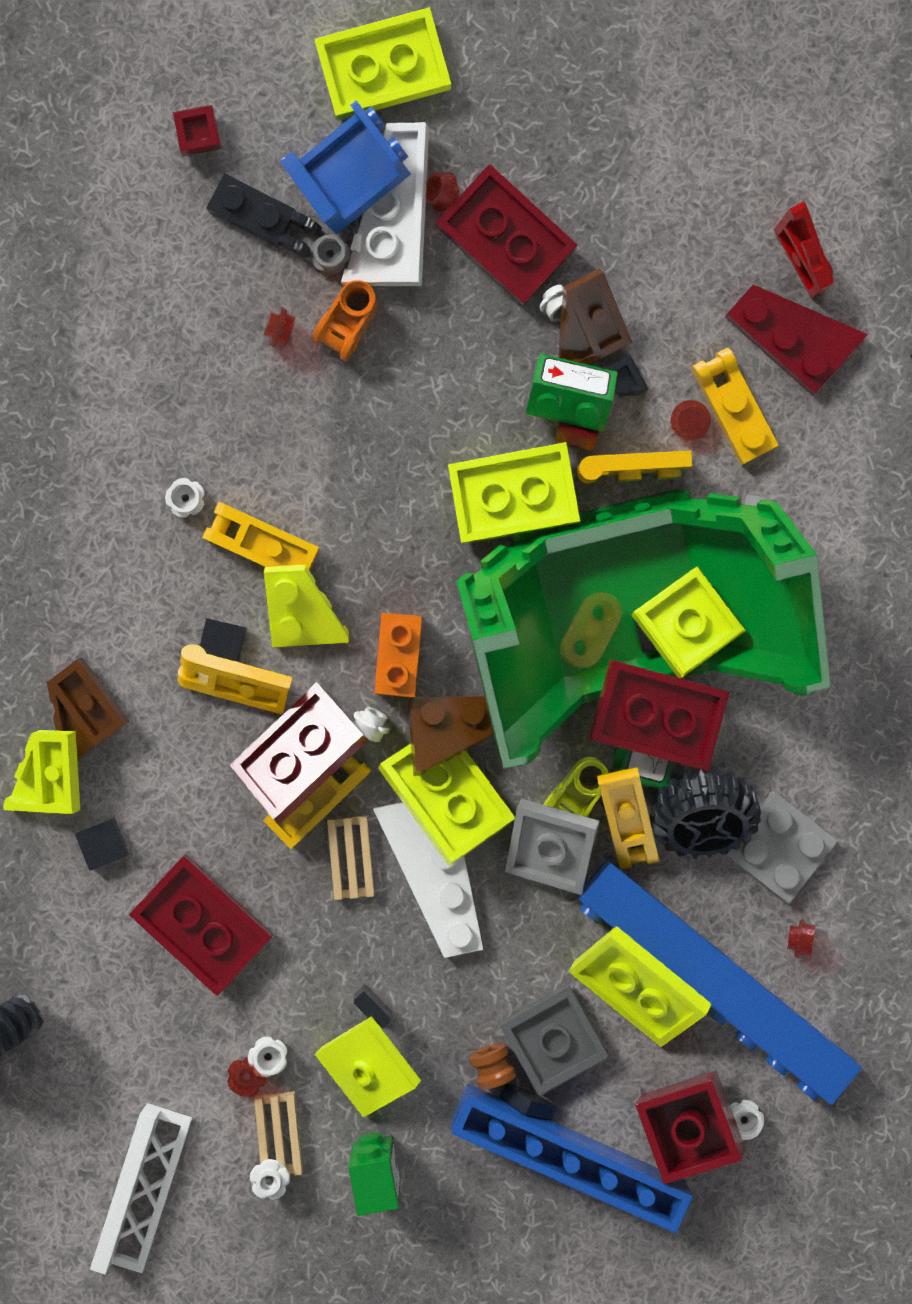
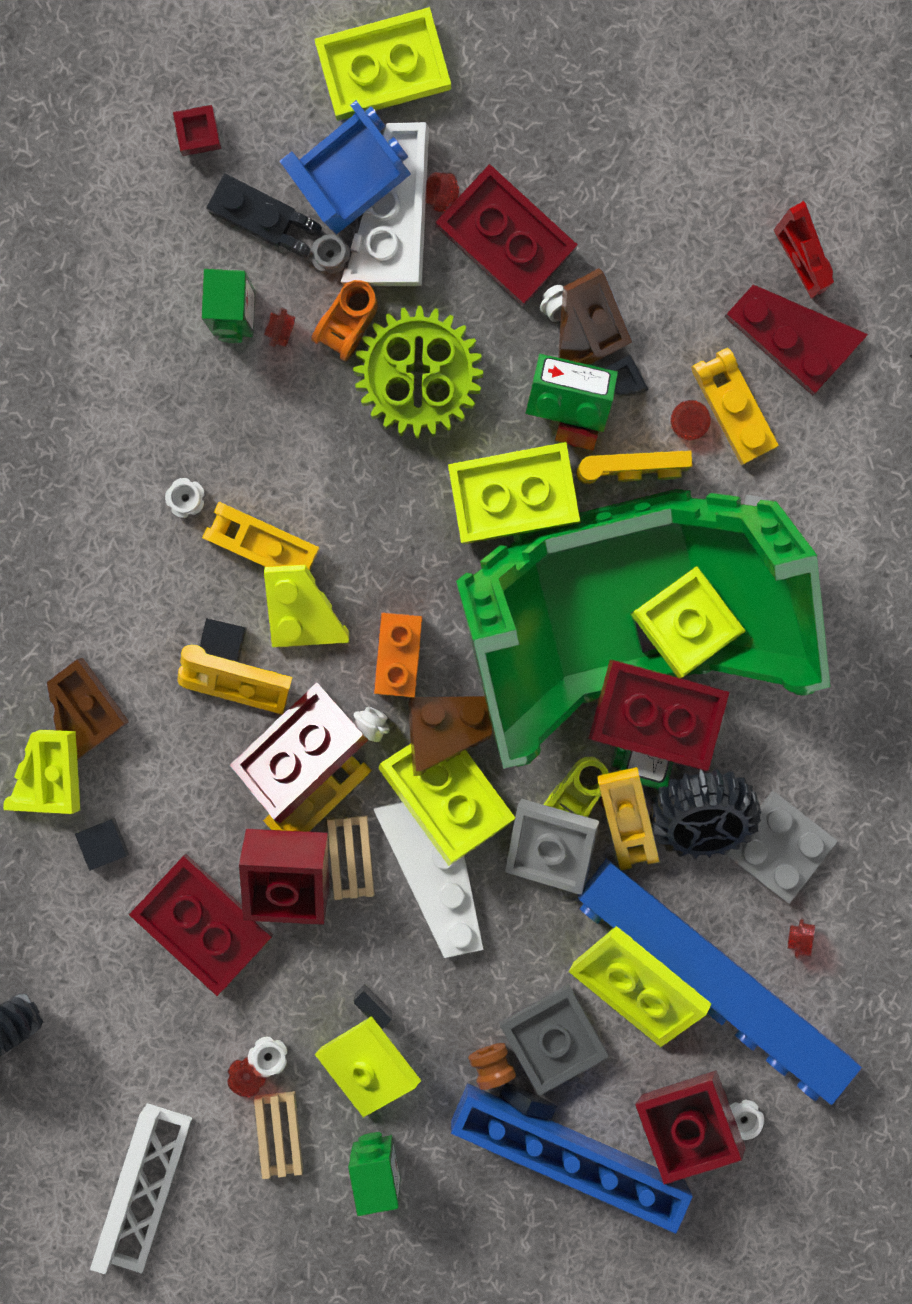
white plate [250,1159,290,1200] -> none
clear yellow plate [560,592,622,668] -> none
none -> green brick [201,269,255,343]
none -> dark red brick [239,829,329,925]
none -> lime gear [353,306,483,438]

